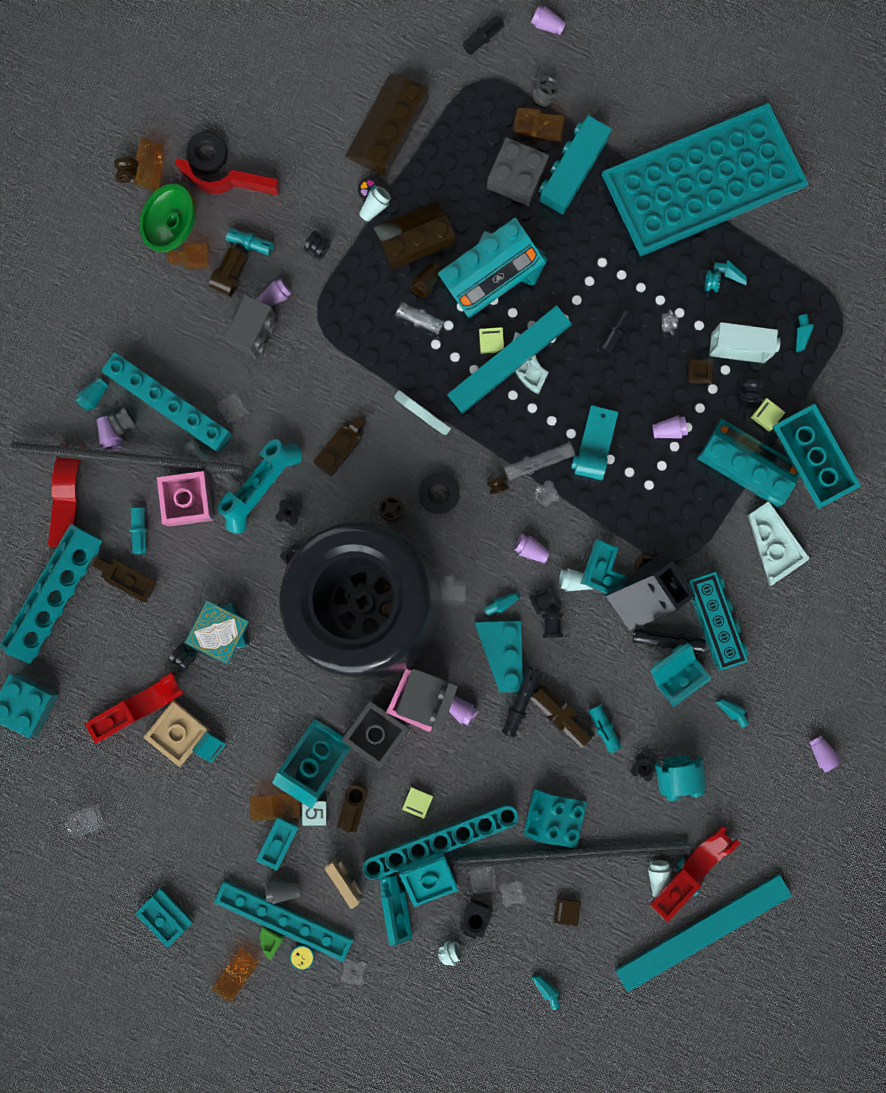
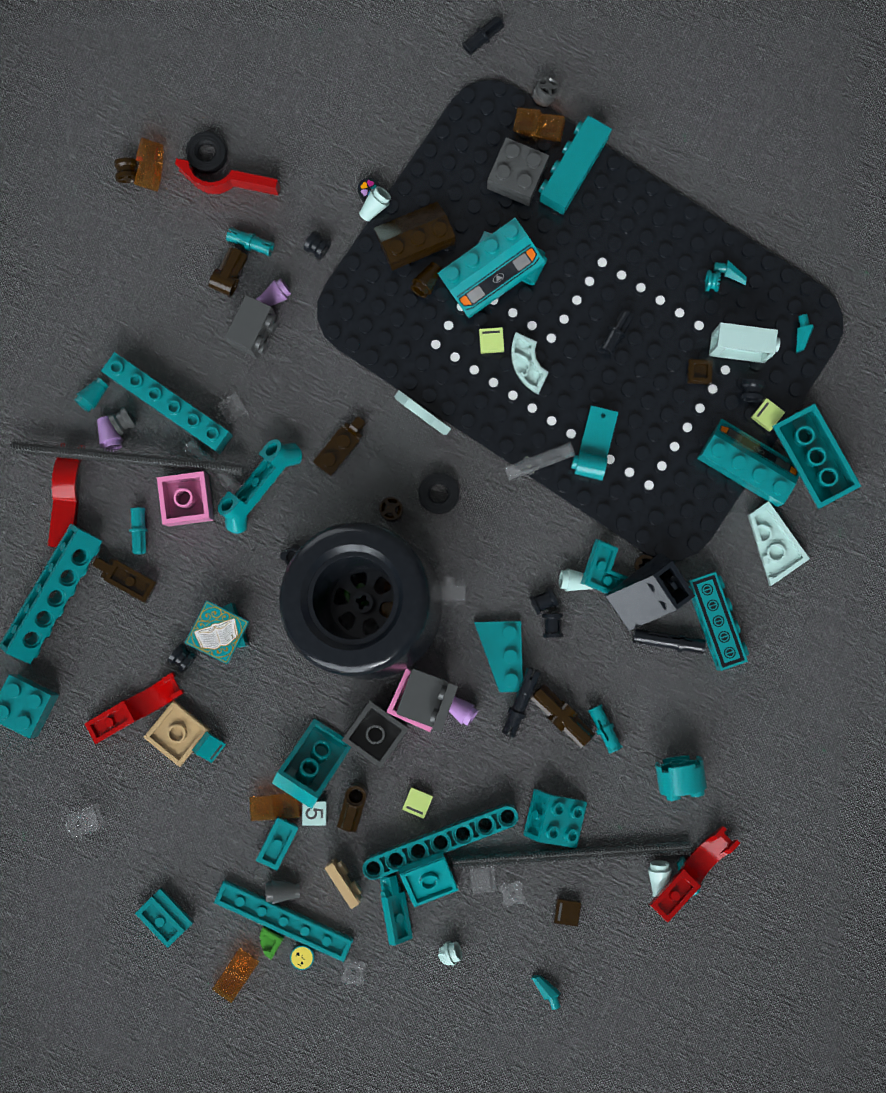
green dish [139,184,196,253] -> none
clear orange plate [168,244,209,270] -> none
black plate [276,499,302,525] -> none
dark brown slope [345,77,428,178] -> none
clear pin [396,302,444,335] -> none
teal tile [447,305,572,414] -> none
black brick [460,898,493,939] -> none
teal bar [484,592,520,616] -> none
dark brown bush [487,477,510,494] -> none
lavender cone [514,534,550,563] -> none
lavender cone [531,5,566,35] -> none
clear plate [535,480,560,507] -> none
teal plate [602,103,809,257] -> none
teal tile [615,874,792,992] -> none
black plate [630,754,657,781] -> none
teal bracket [650,643,711,707] -> none
lavender cone [652,415,688,438] -> none
clear plate [662,309,678,335] -> none
teal bar [715,699,750,728] -> none
lavender cone [809,735,842,773] -> none

